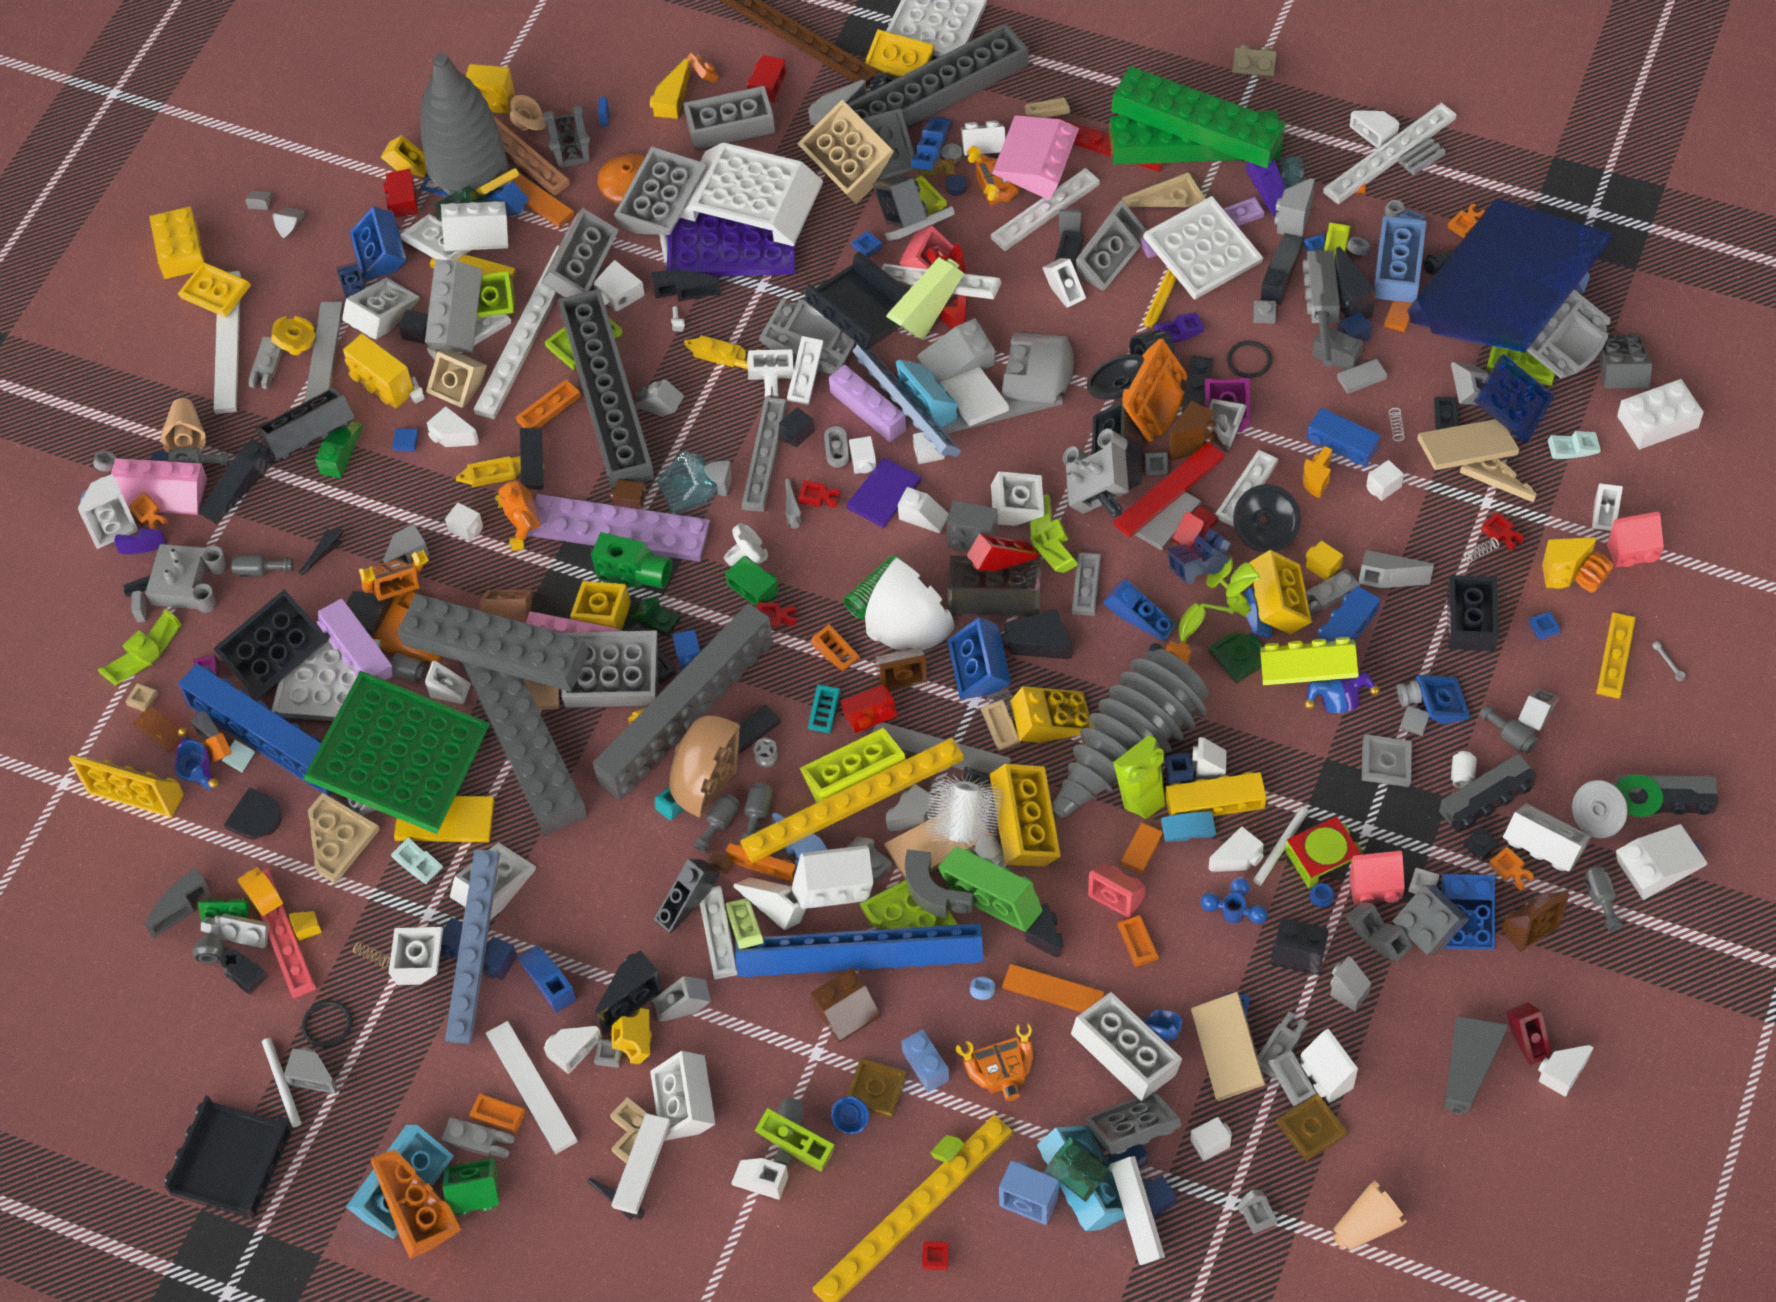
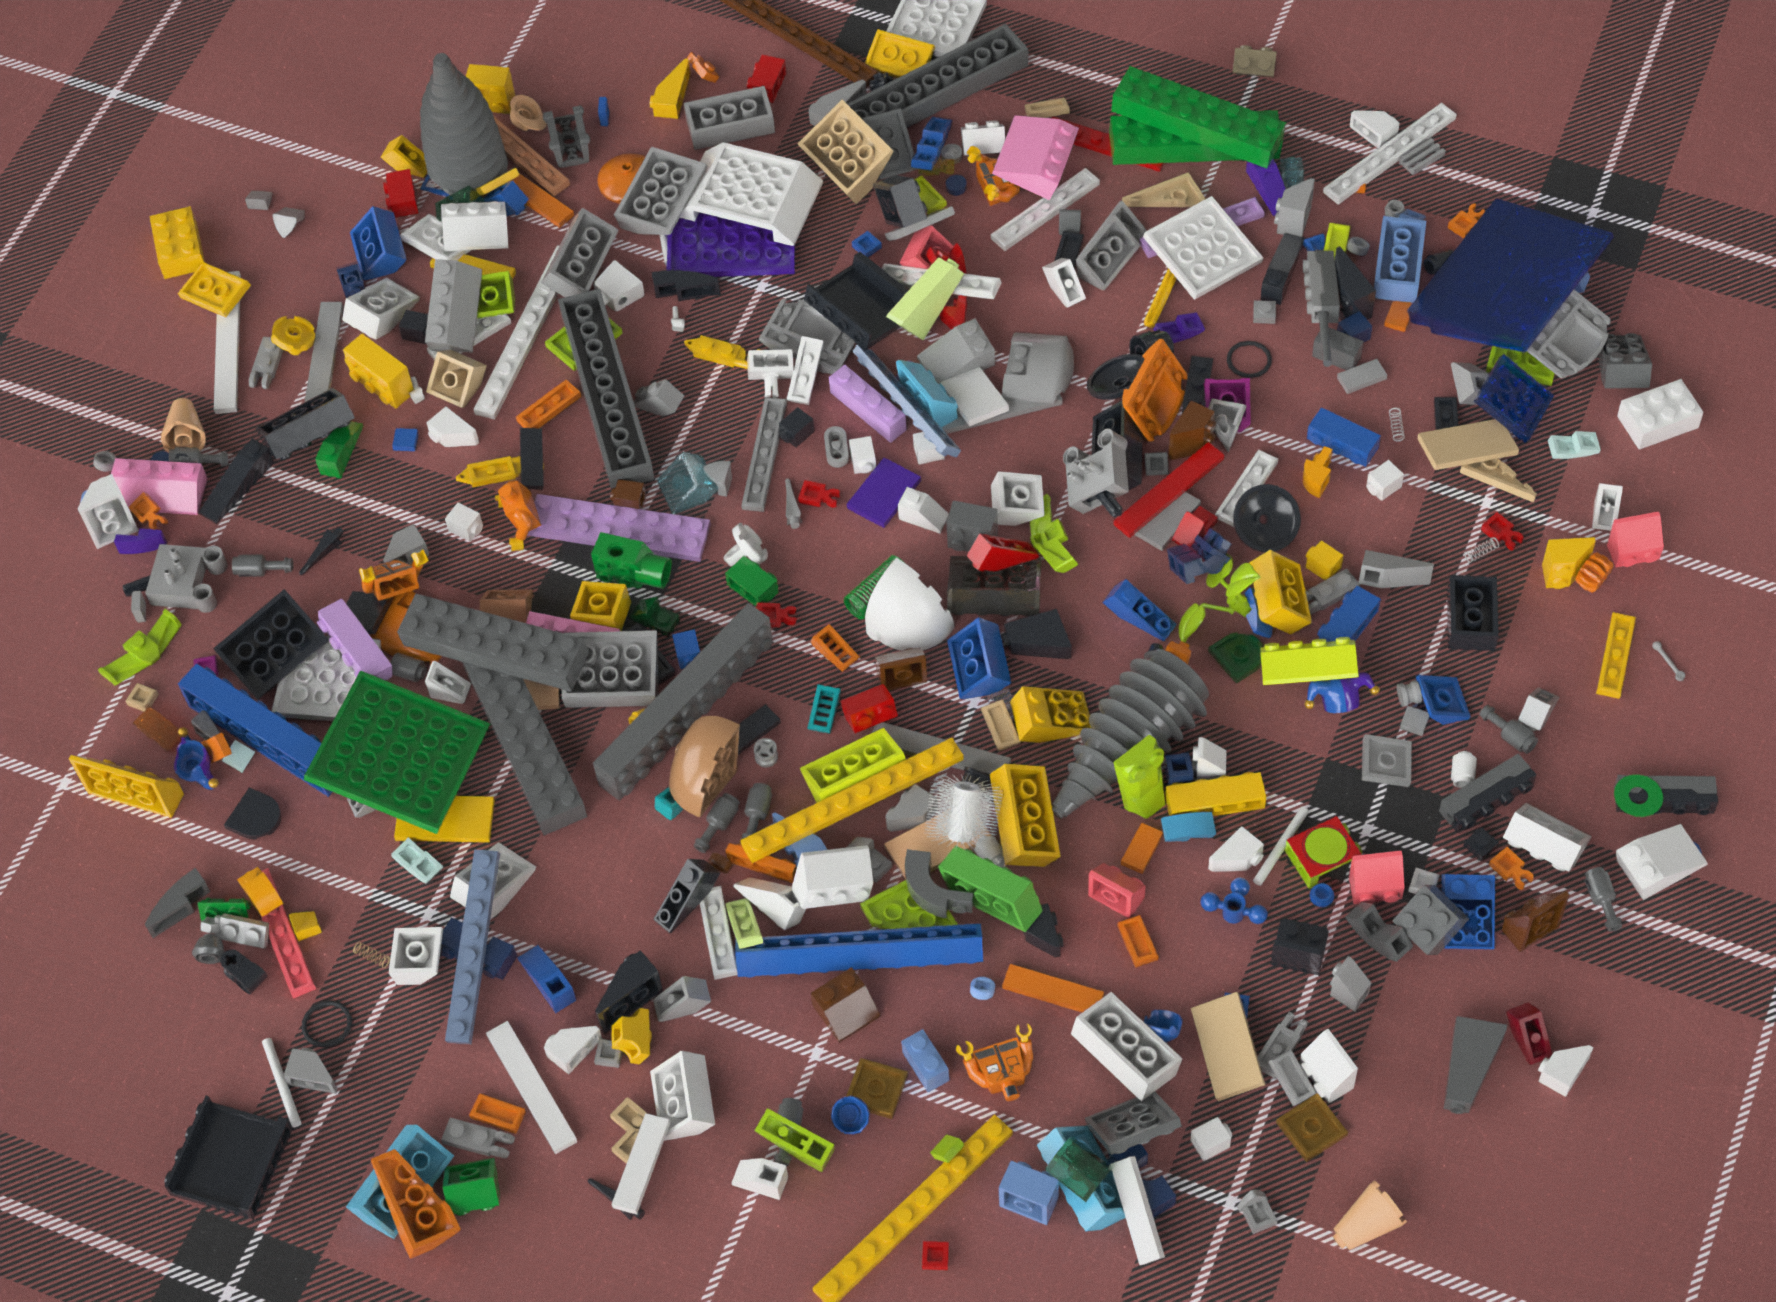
tan plate [308,793,380,884] -> none
light grey tile [1072,552,1101,616] -> none
blue tile [1528,611,1561,640] -> none
light grey shield [1572,780,1628,838] -> none

